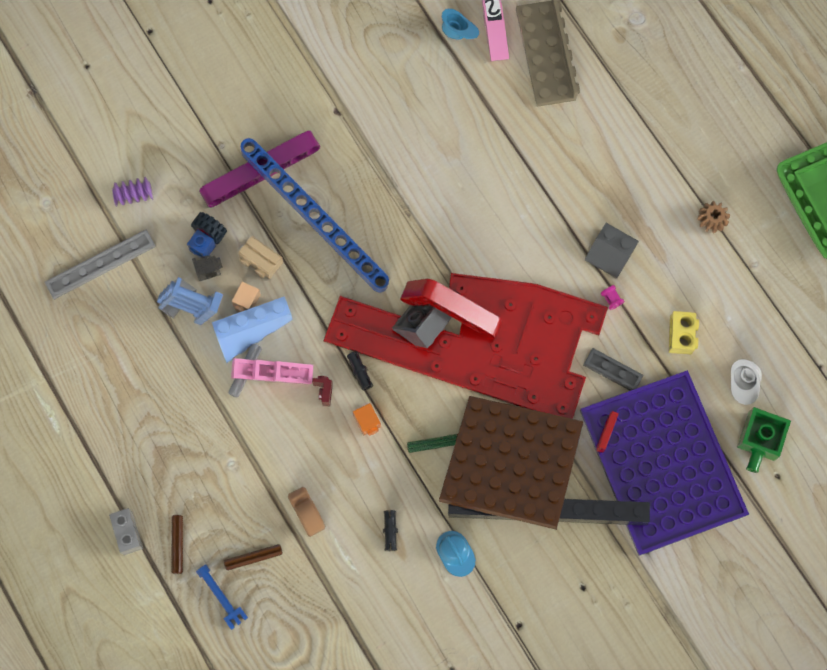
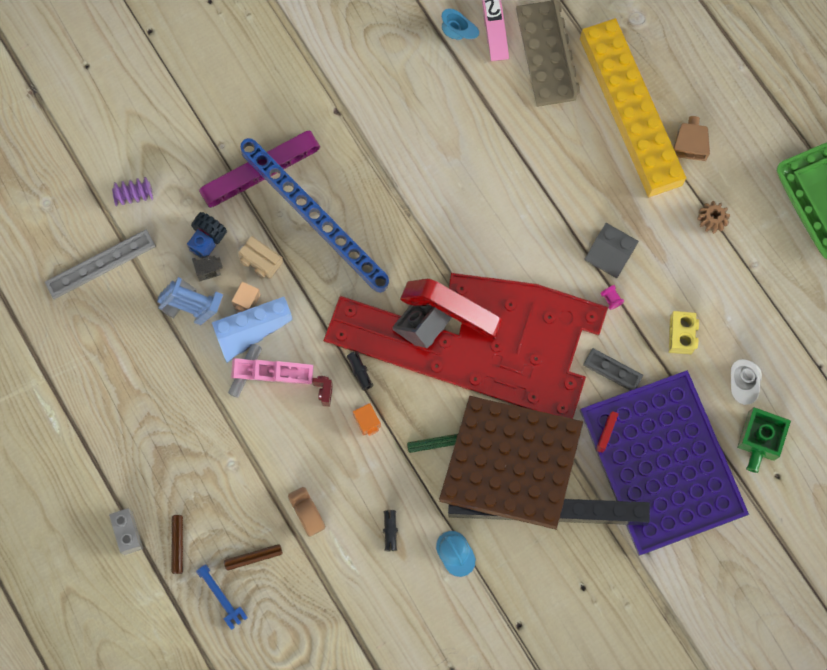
none -> yellow brick [580,18,686,198]
none -> medium nougat torso [673,116,710,161]

